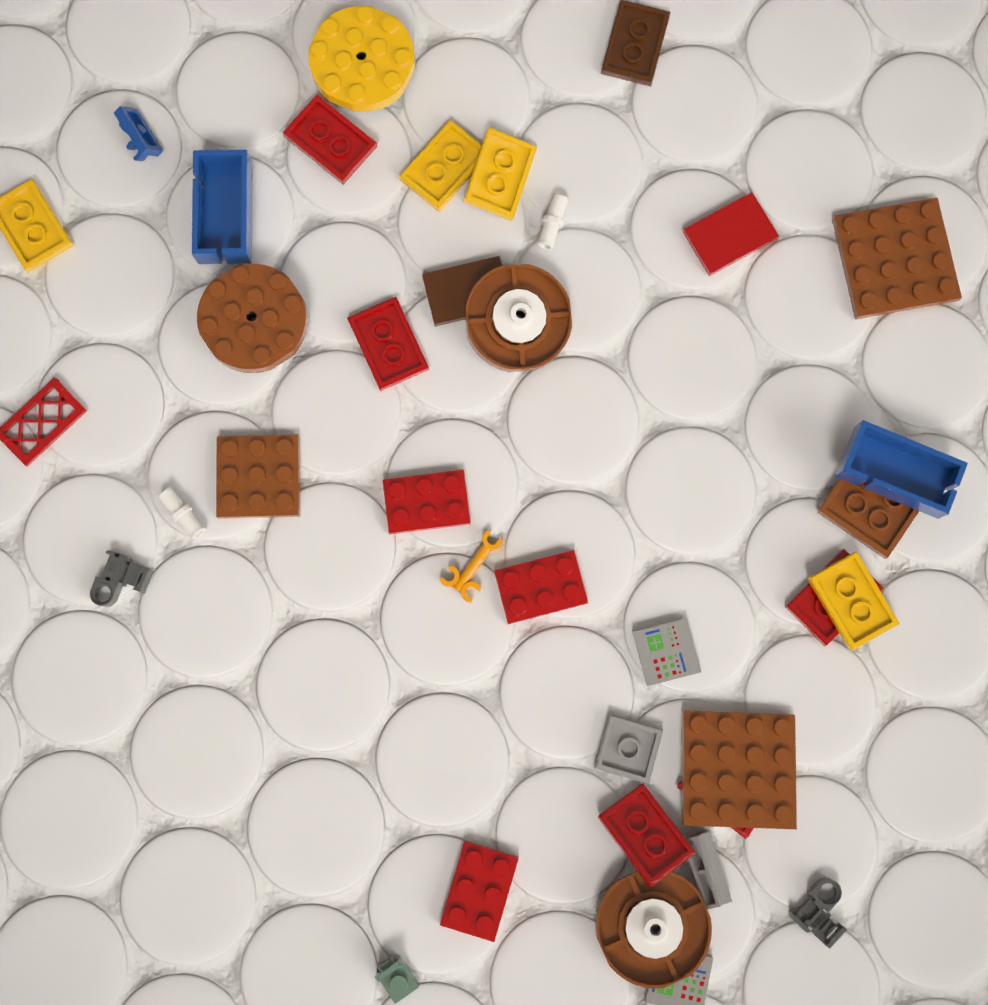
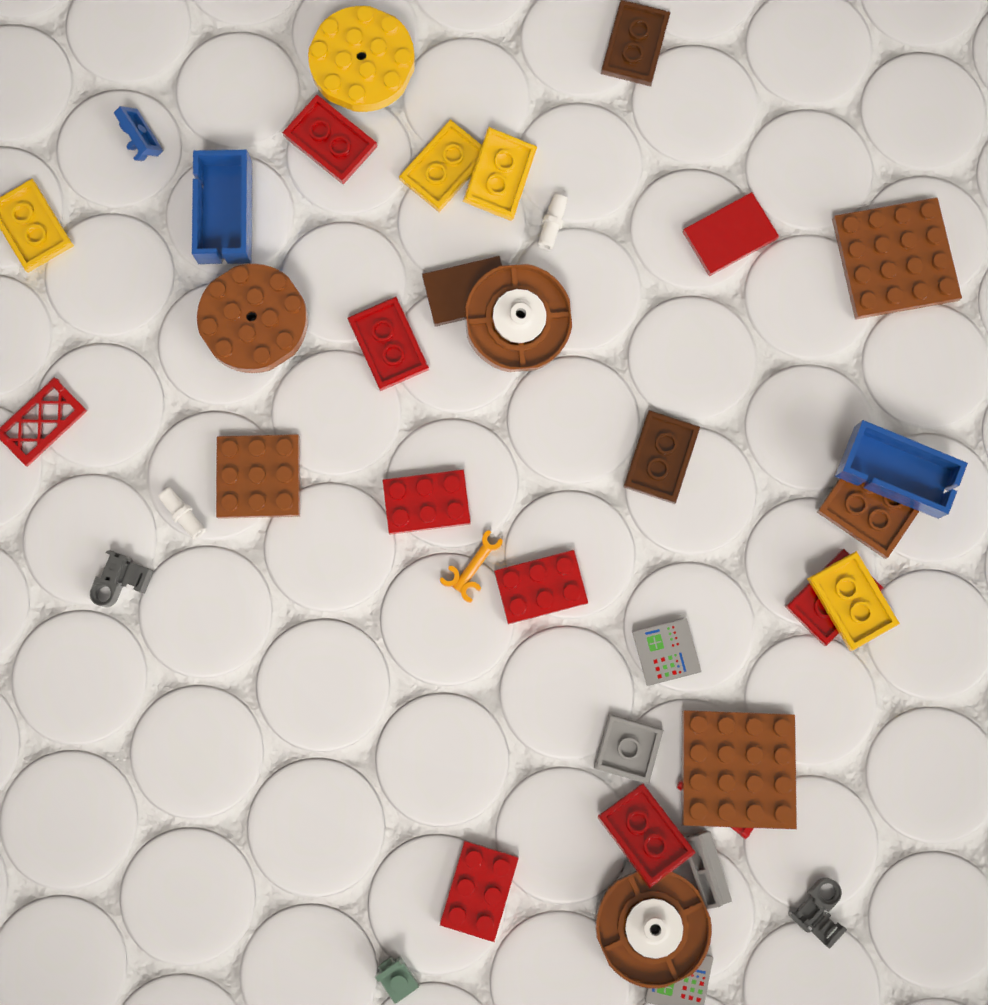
none -> reddish brown tile [623,410,700,504]

